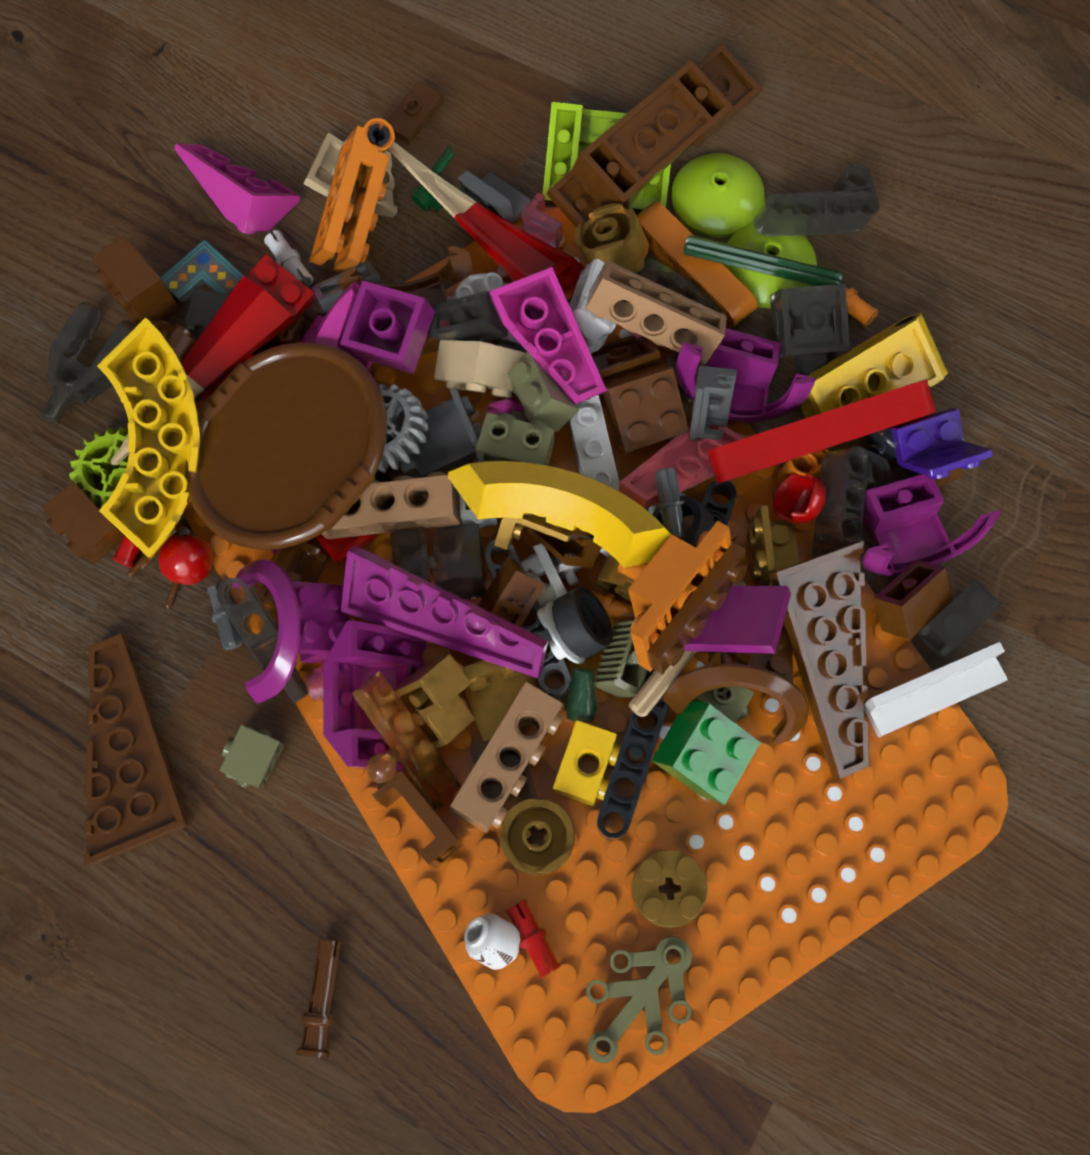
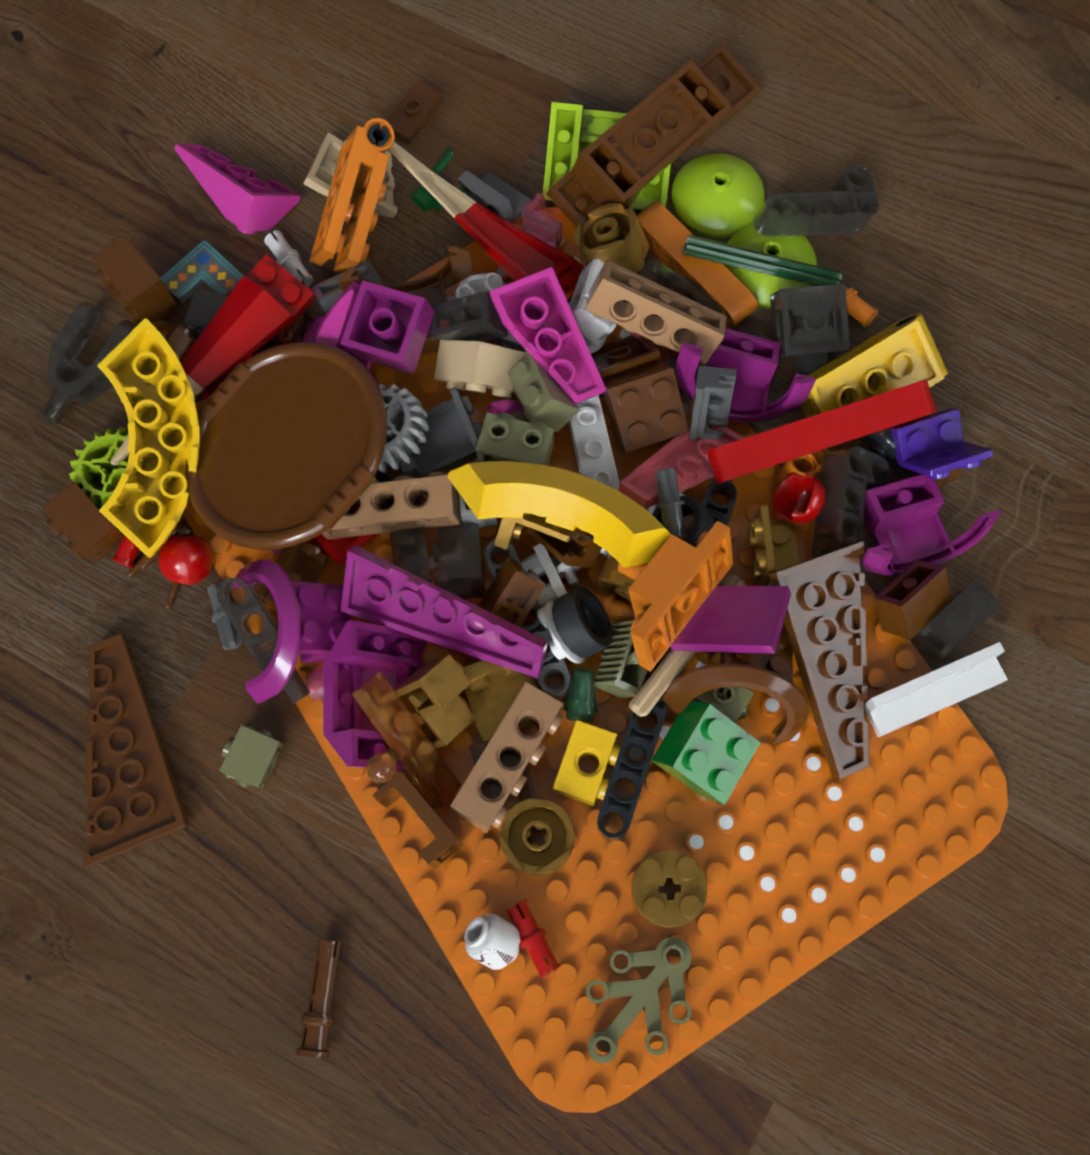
reddish brown plate [647,542,748,675] -> none

